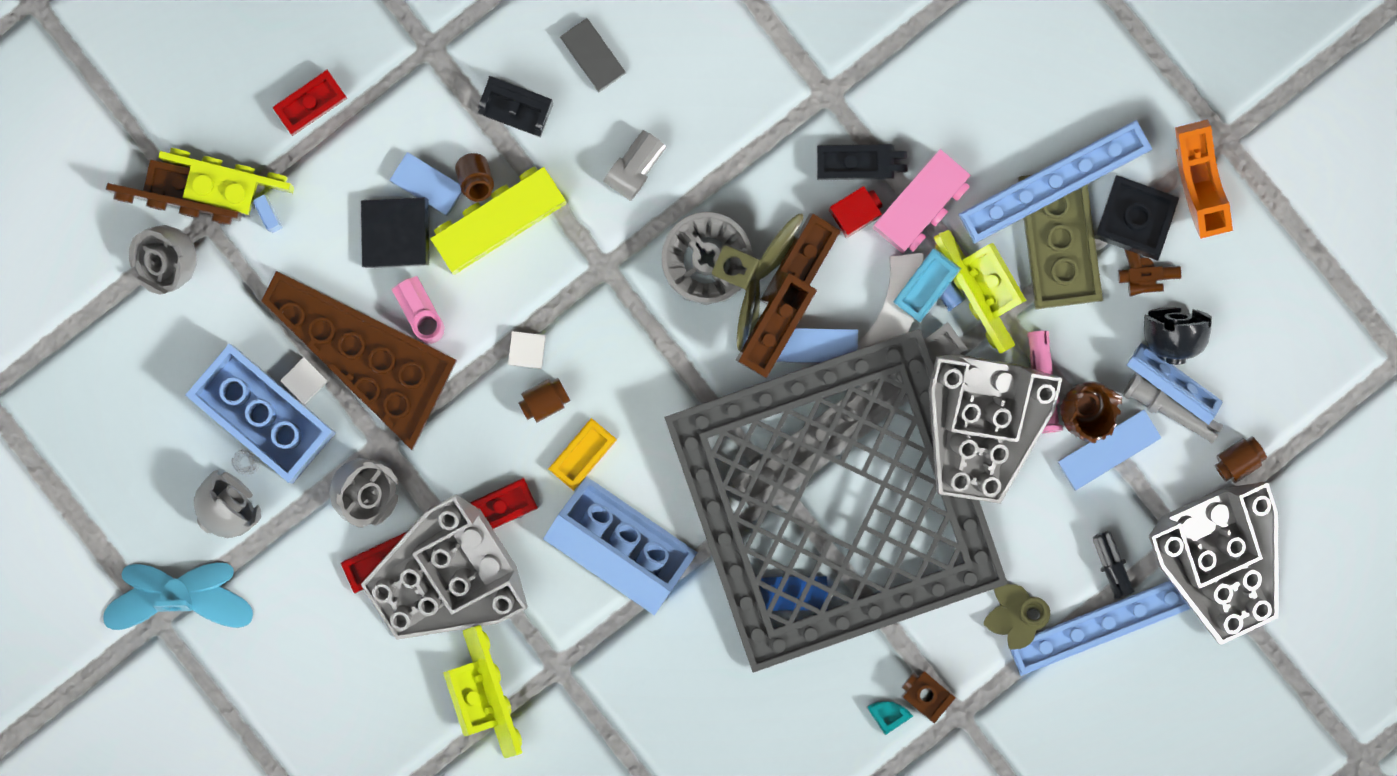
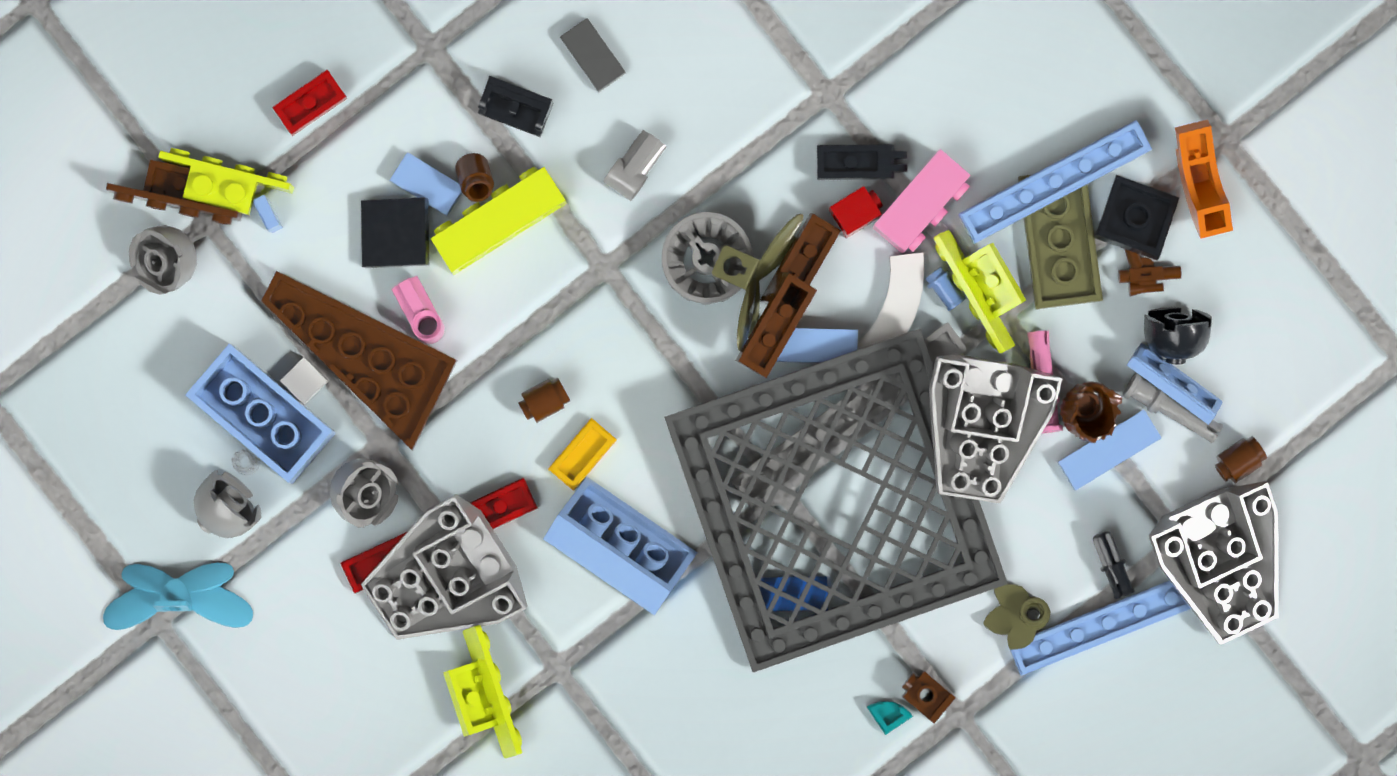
white tile [508,331,546,369] -> none
medium azure tile [893,248,962,322] -> none

